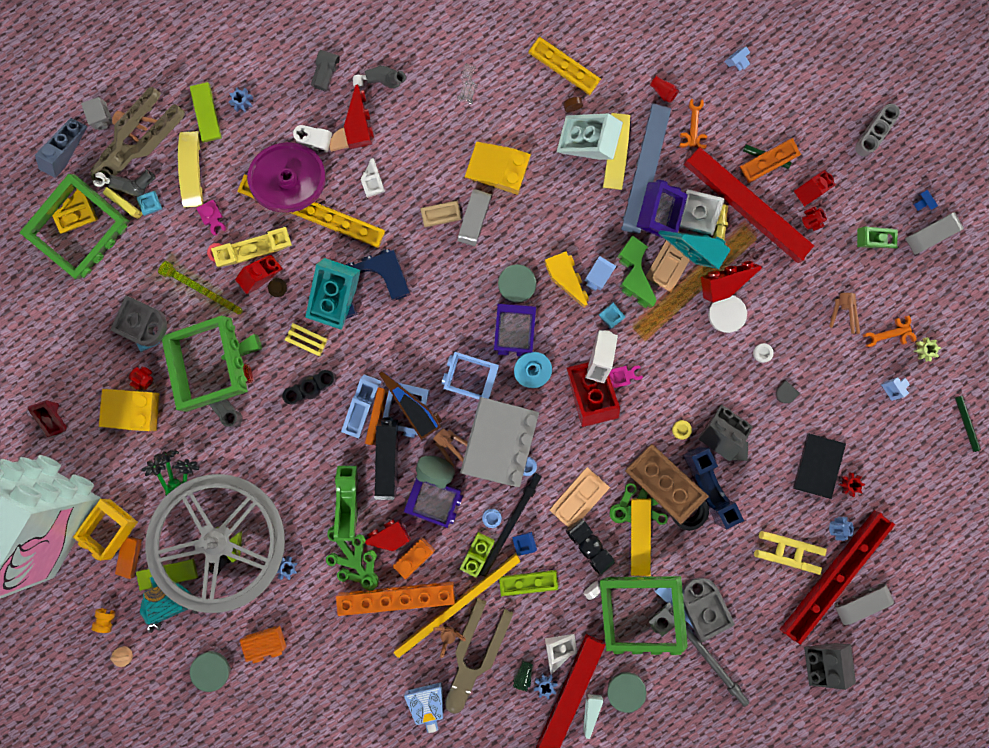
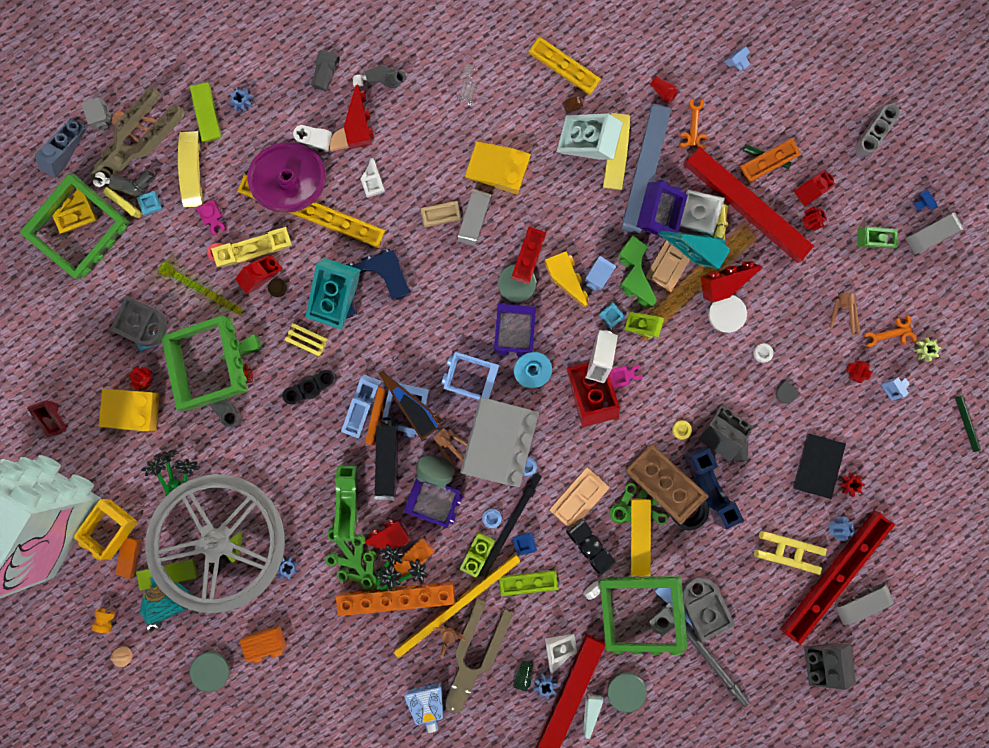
none -> black plant [376,544,428,591]
none -> red tile [511,227,547,285]
none -> lime slope [624,312,664,338]
none -> red gear [845,360,872,383]

